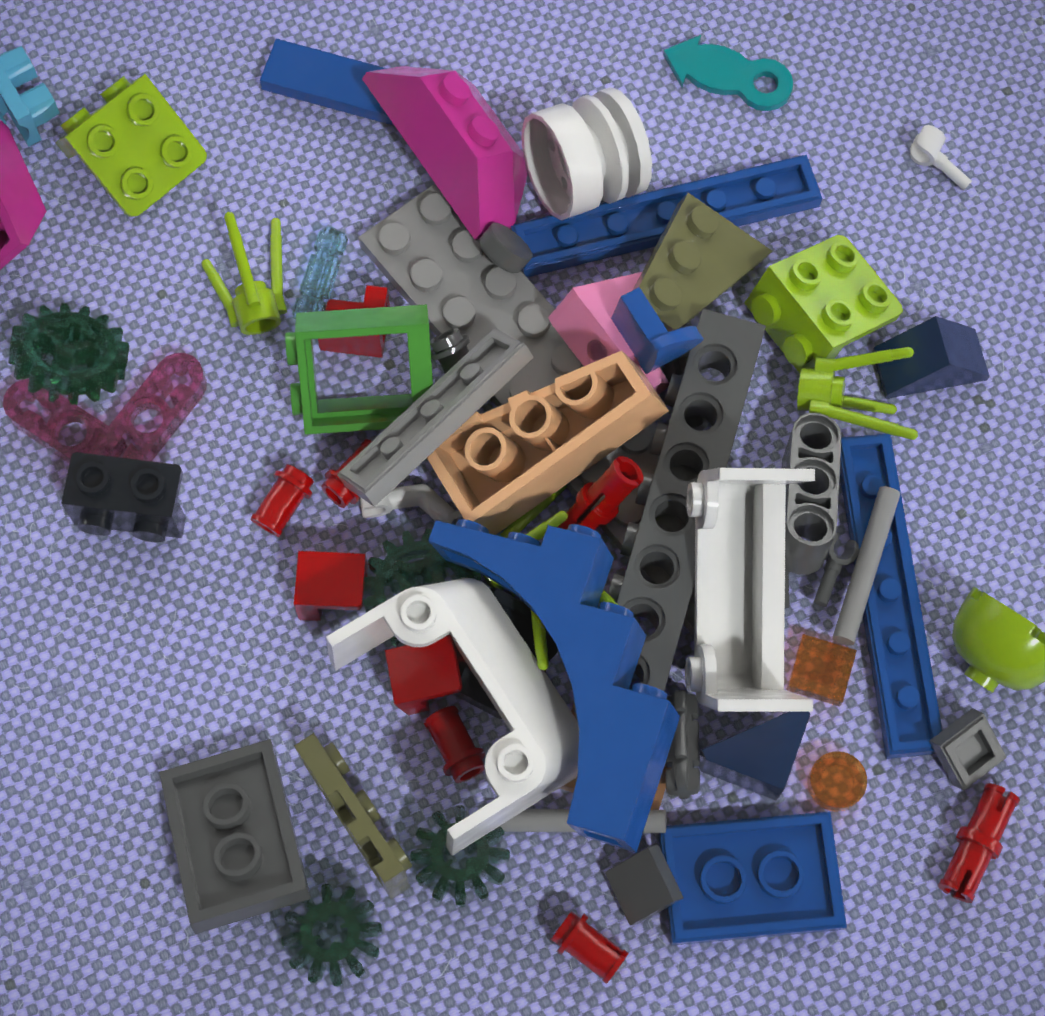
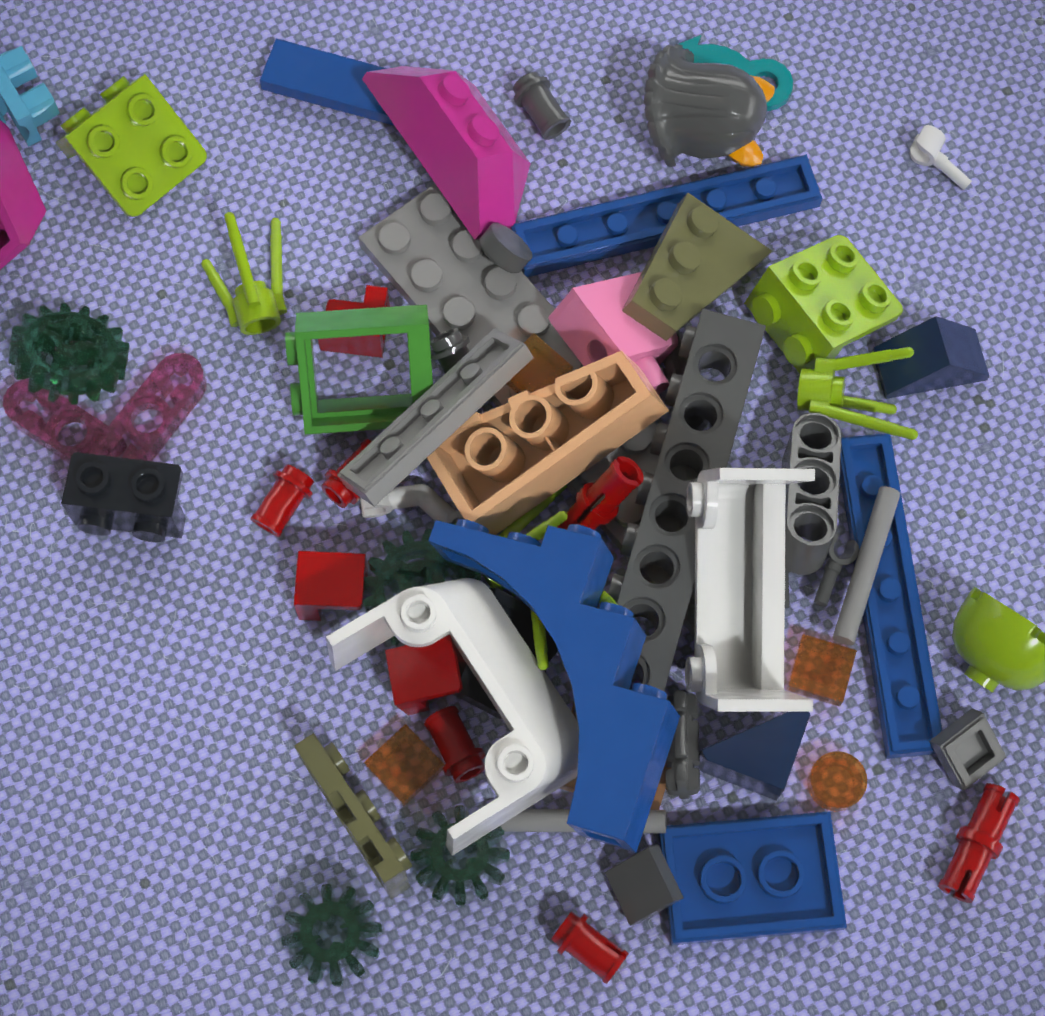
dark grey plate [159,739,311,934] -> none
clear light blue axle [292,227,348,320] -> none
white wheel [522,87,652,220] -> none
blue tile [611,287,704,374] -> none
none -> clear orange tile [364,724,445,807]
none -> clear orange tile [506,333,573,394]
none -> dark grey pin [513,72,571,140]
none -> dark grey hair [644,44,775,167]

